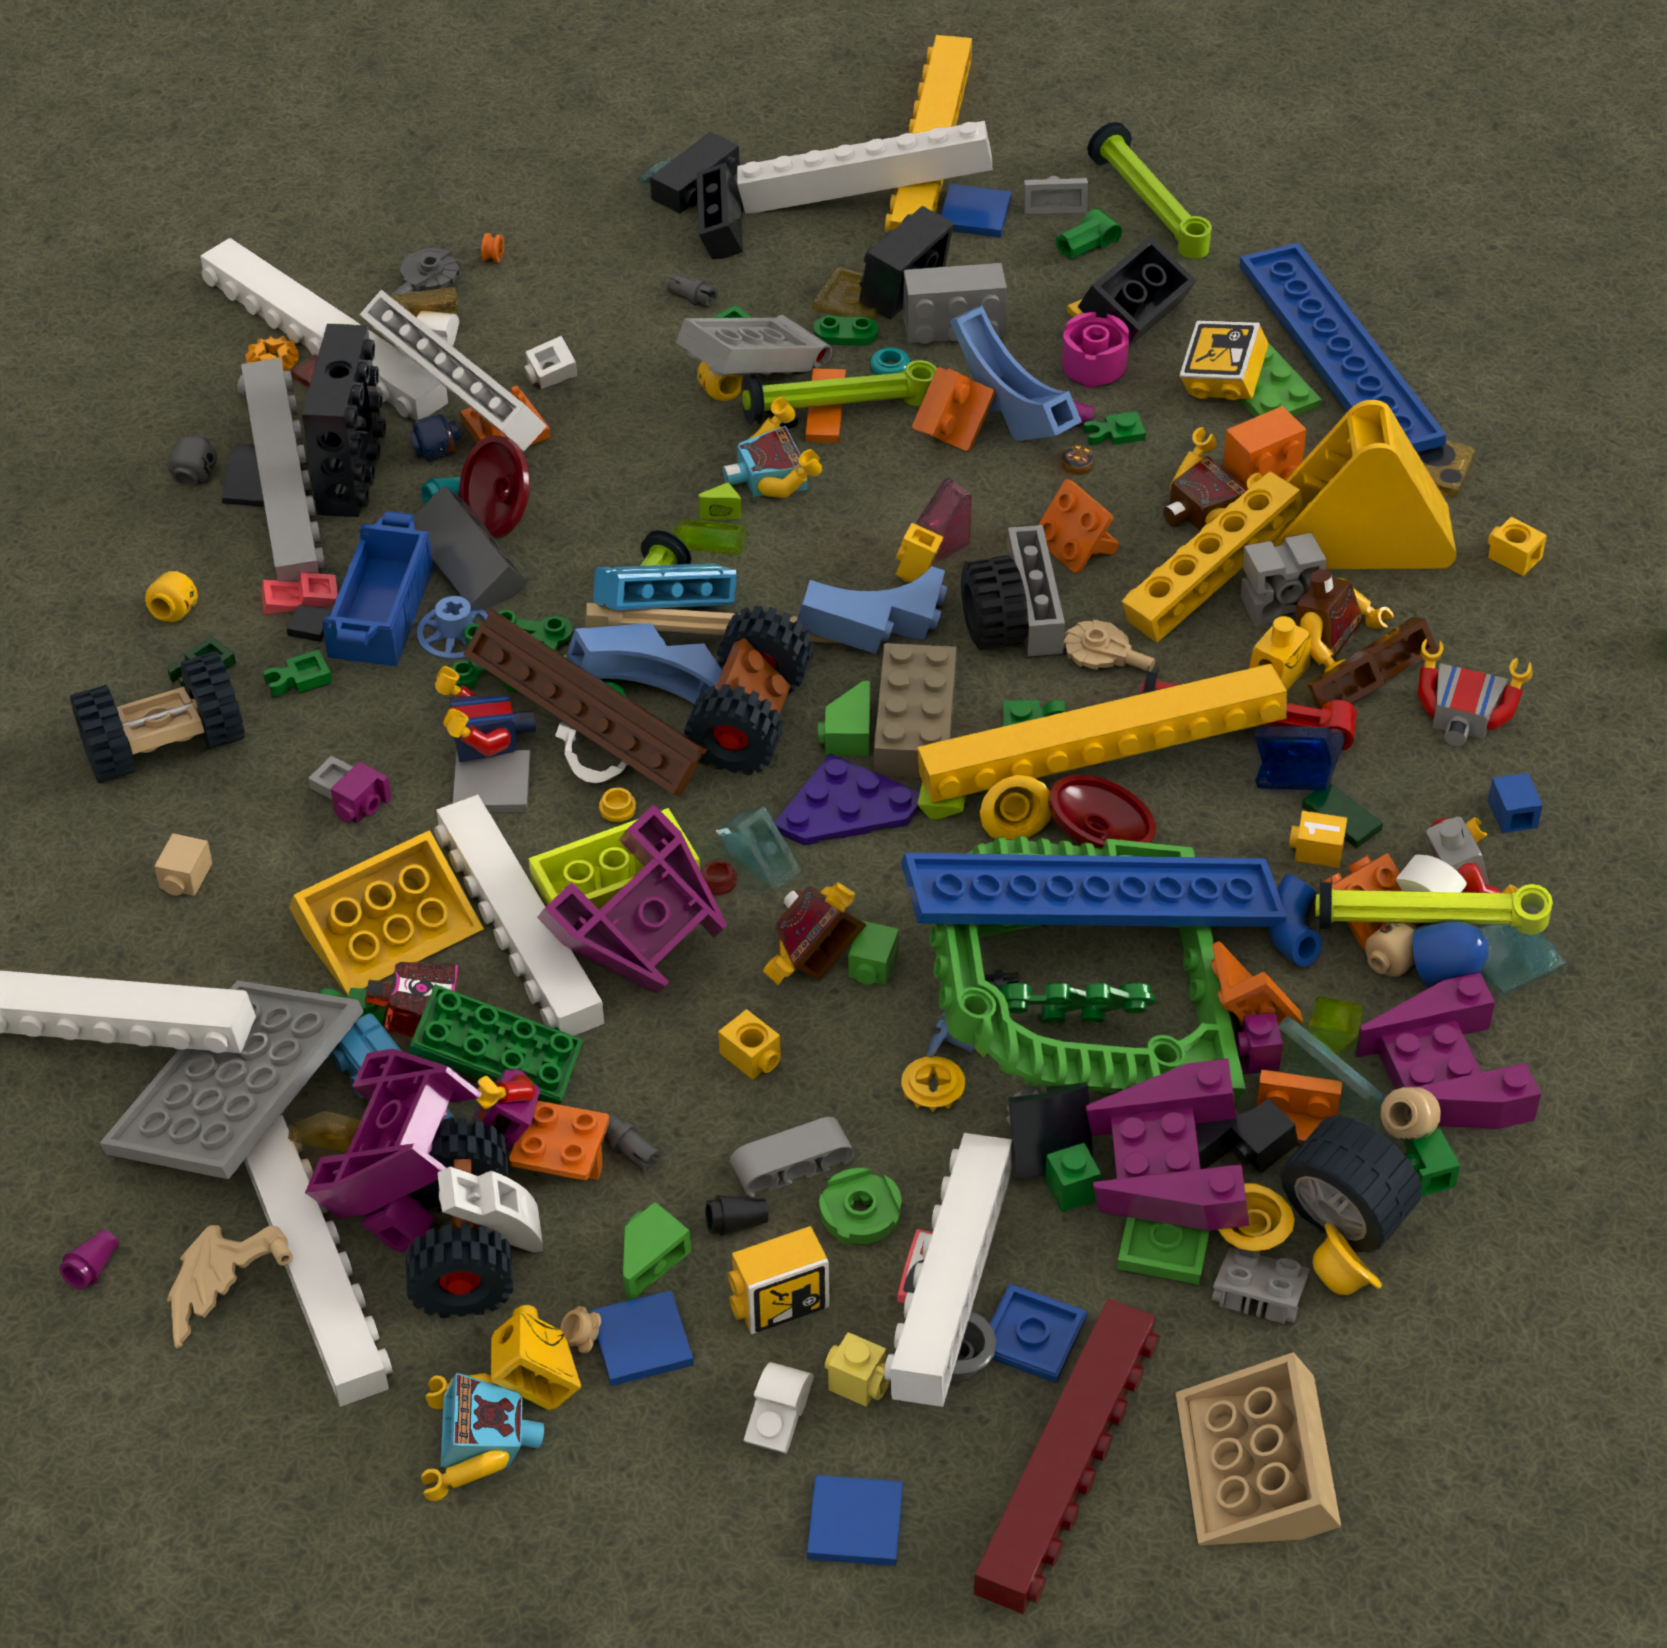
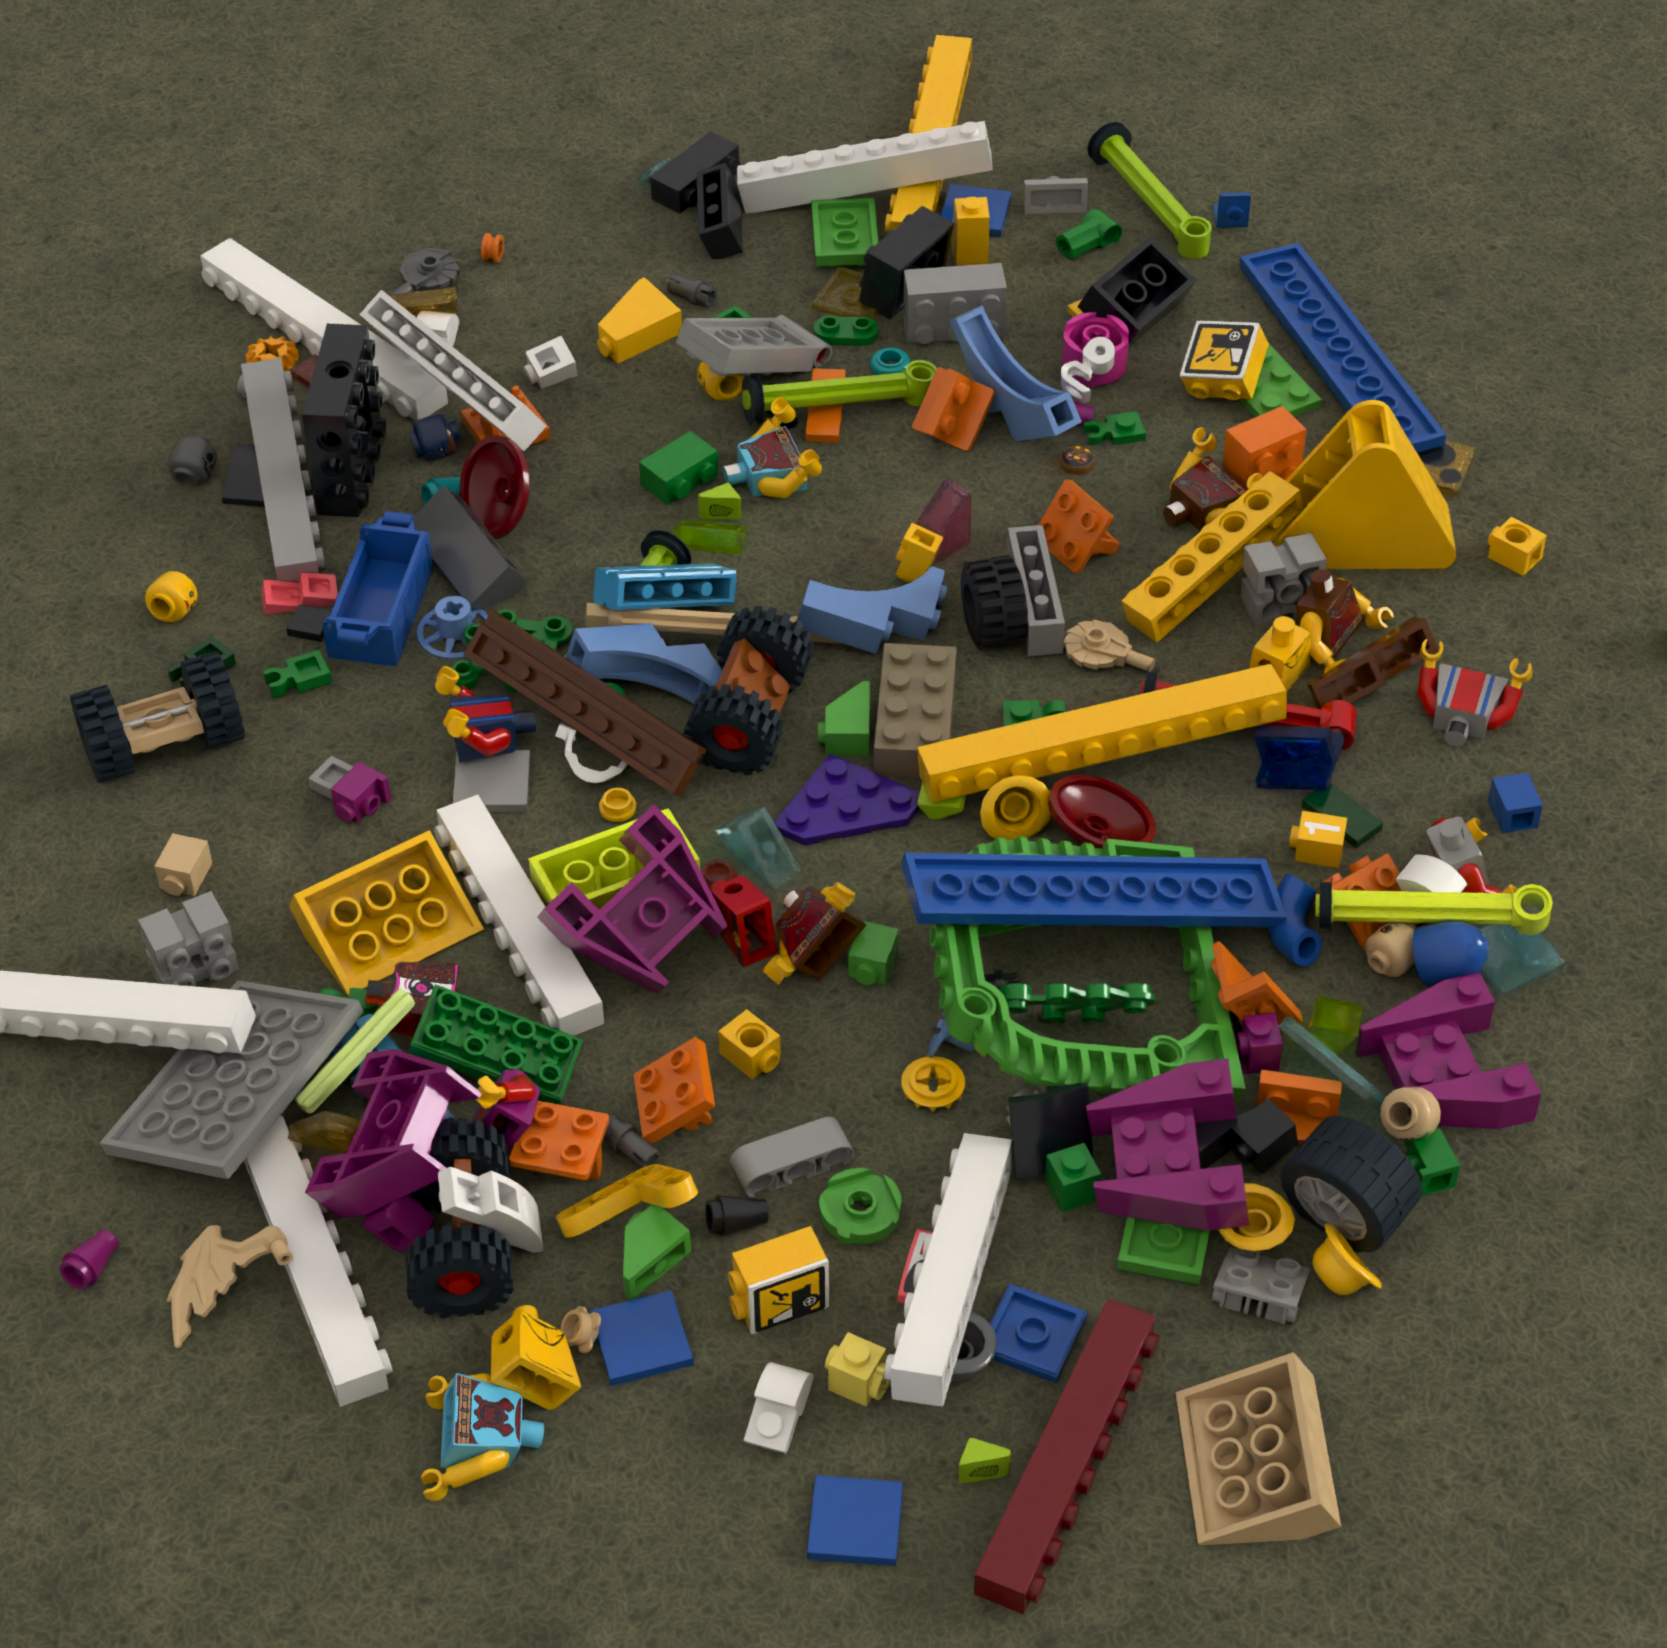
none -> light grey brick [138,891,239,987]
none -> yellowish green axle [295,989,415,1114]
none -> yellow beam [555,1164,698,1238]
none -> yellow slope [597,277,682,364]
none -> orange plate [633,1037,716,1144]
none -> green brick [639,431,718,505]
none -> red torso [709,876,777,968]
none -> bright green plate [811,198,879,267]
none -> yellow slope [951,197,990,266]
none -> lime slope [959,1438,1011,1483]
none -> white leg [1061,337,1115,403]
none -> blue bracket [1213,193,1251,228]

